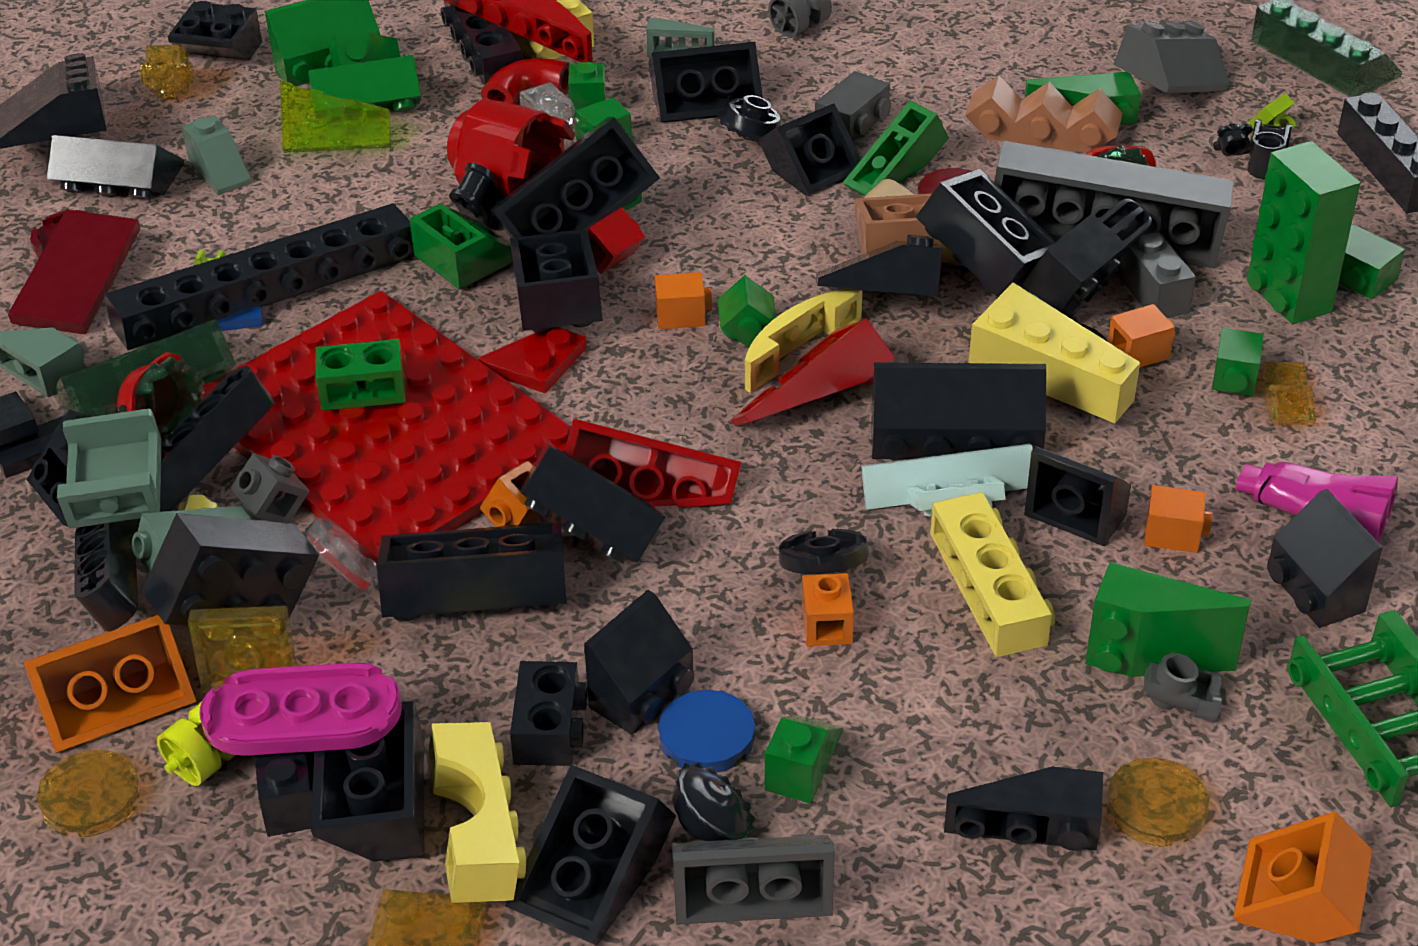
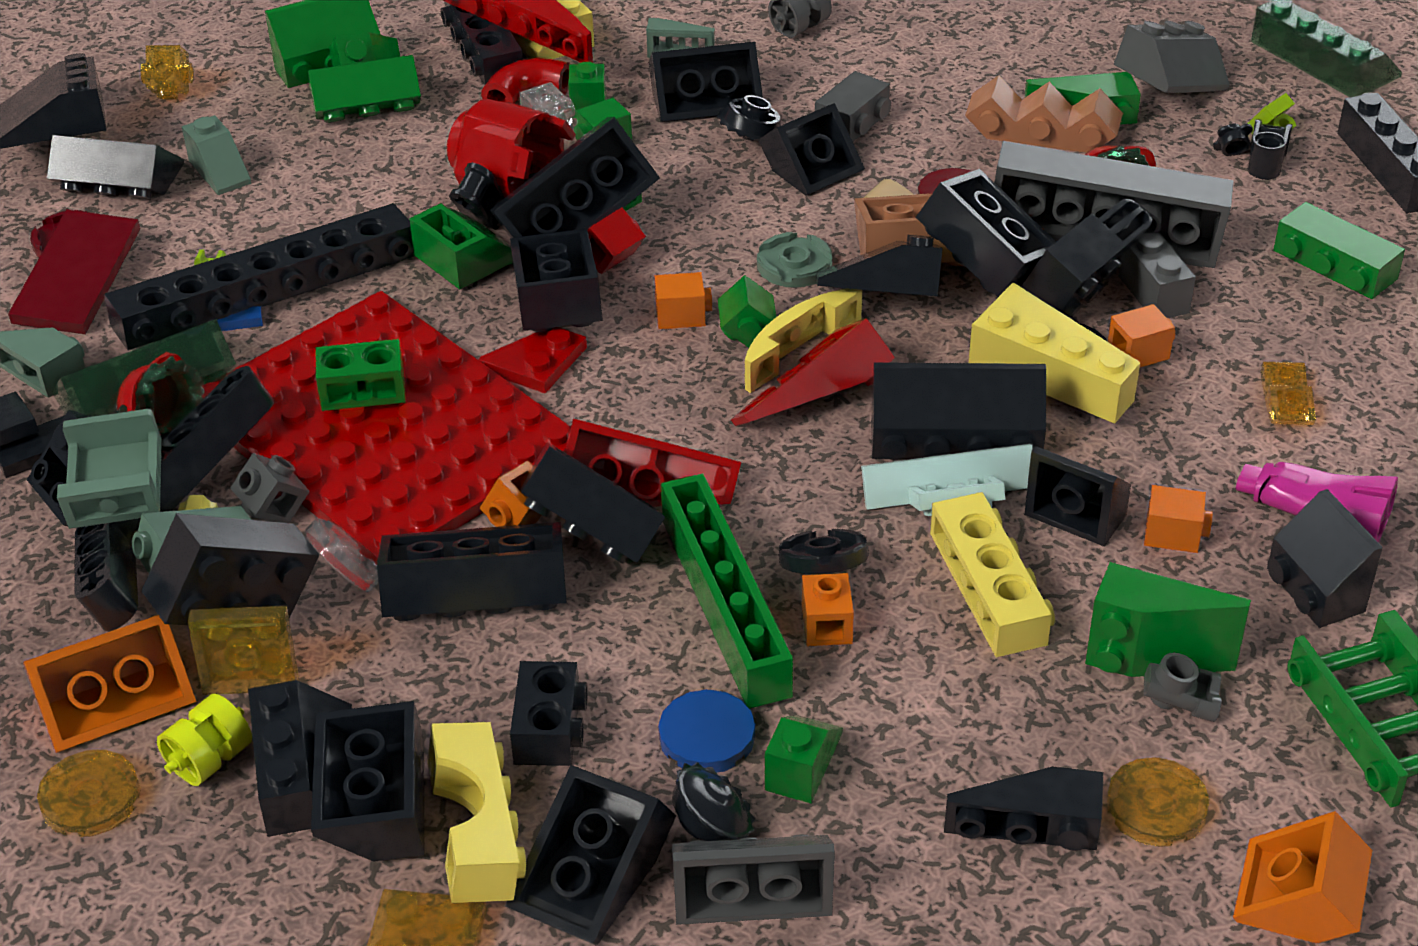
black slope [167,1,262,60] -> none
dark pink tile [199,663,402,756] -> none
clear neon green wing [280,80,392,153] -> none
black slope [584,590,694,735] -> none
green slope [843,100,949,196] -> none
green brick [1212,327,1264,396] -> none
green brick [1247,141,1361,325] -> none
none -> green brick [661,473,793,709]
none -> sand green tile [757,232,832,287]

